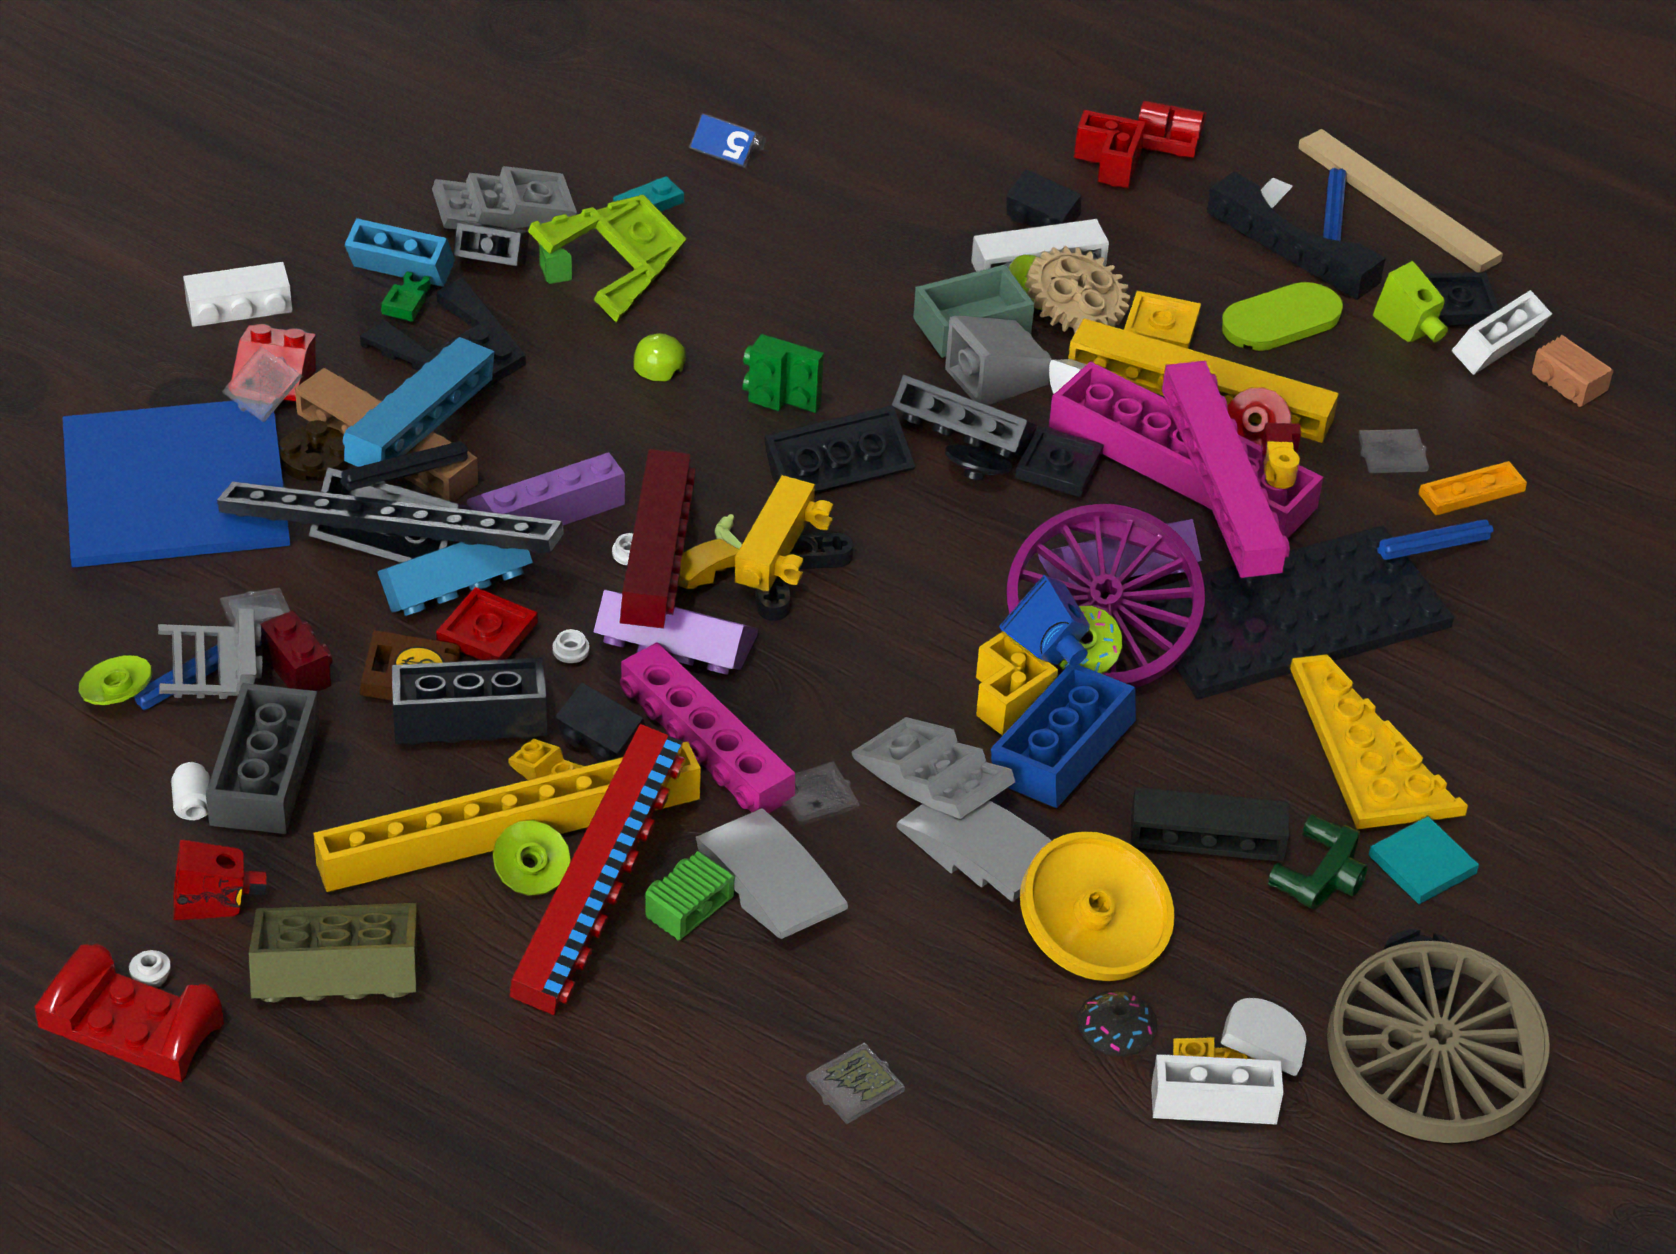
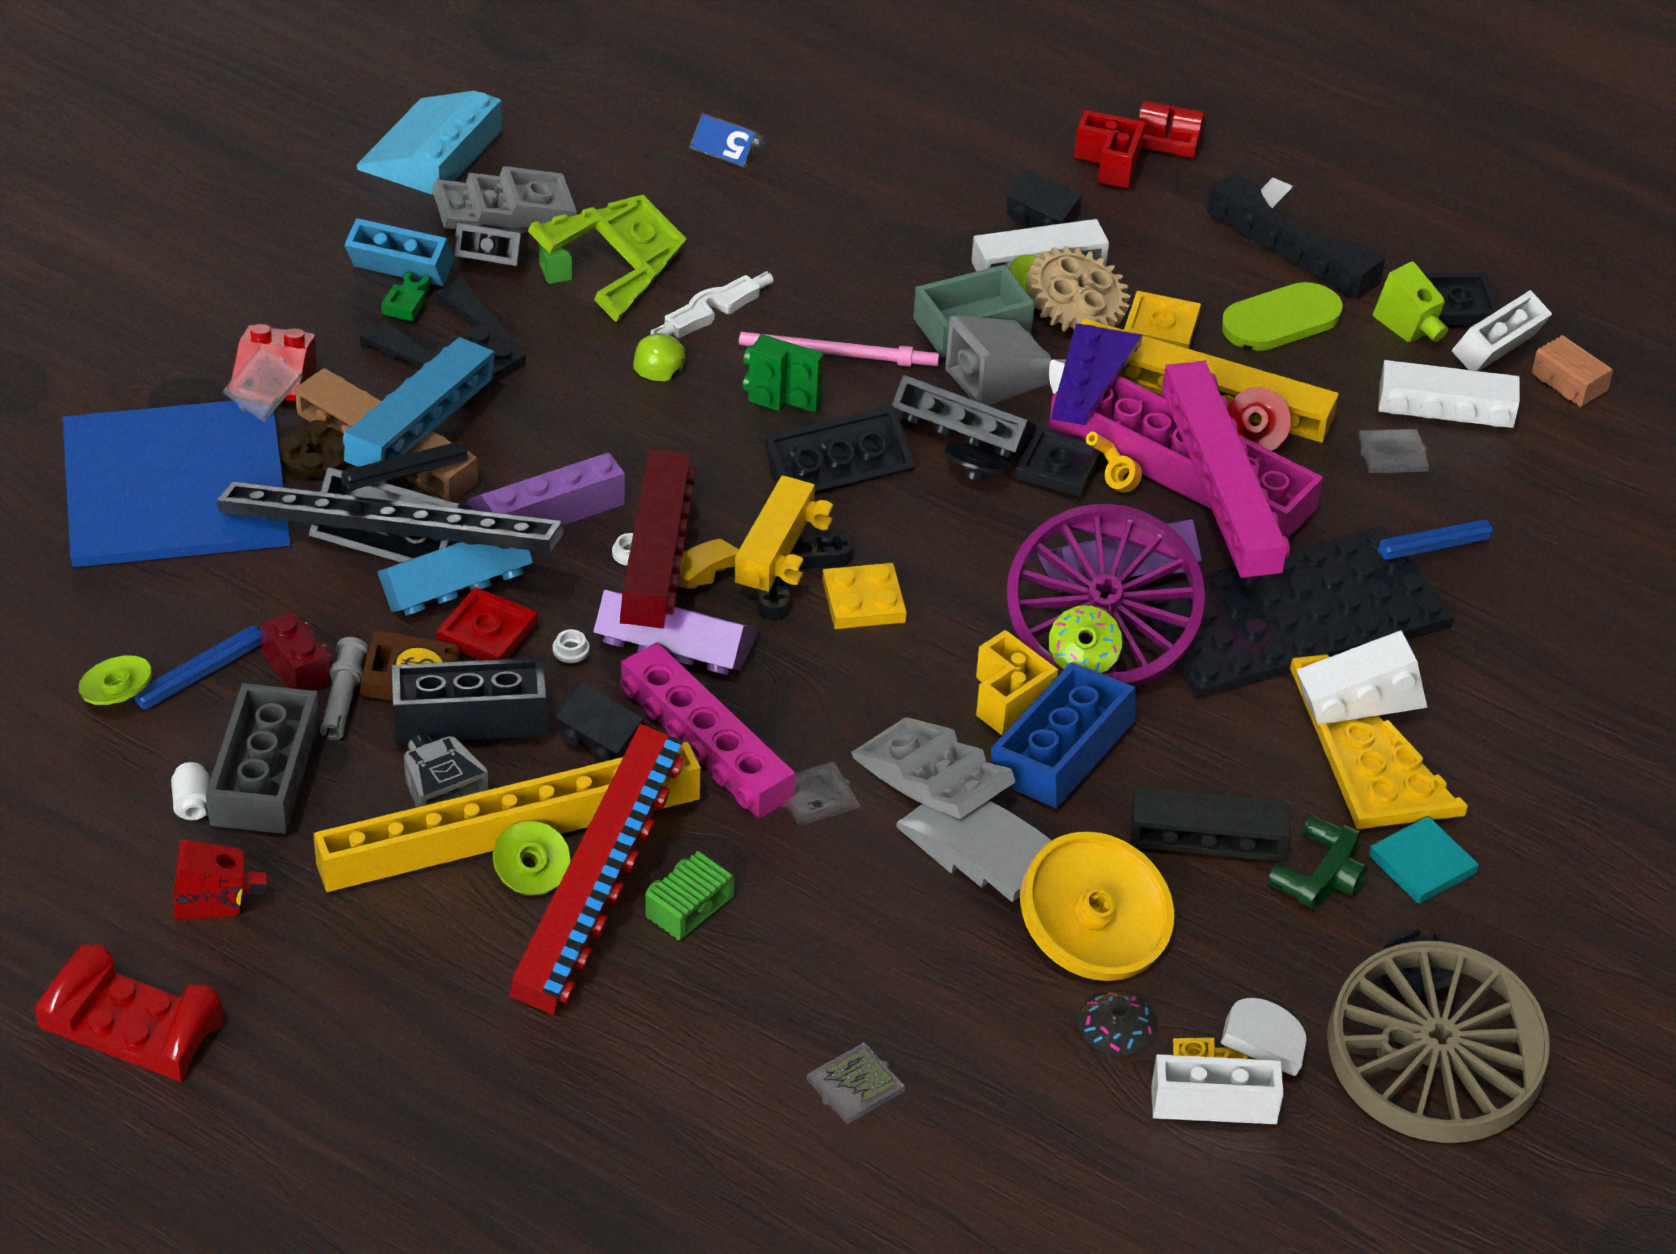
white plate [129,950,171,988] -> none
light grey plate [158,608,262,699] -> none
white brick [183,262,292,327] -> none
clear piece [220,587,290,627] -> none
olive slope [249,903,417,1002] -> none
yellow slope [508,739,585,780] -> none
teal plate [613,176,684,212] -> none
light grey slope [696,808,848,939] -> none
yellowish green piece [714,514,742,549] -> none
blue torso [999,575,1090,666] -> none
yellow leg [1261,423,1301,489] -> none
tan tile [1298,129,1503,272] -> none
blue axle [1323,167,1346,241] -> none
light orange tile [1418,461,1527,516] -> none
none -> light grey pin [320,637,369,740]
none -> medium azure slope [357,91,502,195]
none -> torso [404,734,489,808]
none -> white piece [650,271,773,338]
none -> bright pink bar [739,332,939,367]
none -> yellow plate [822,563,907,629]
none -> dark purple wing [1052,323,1142,425]
none -> yellow plate [1086,432,1142,493]
none -> white wedge [1296,630,1427,724]
none -> white brick [1378,360,1520,428]

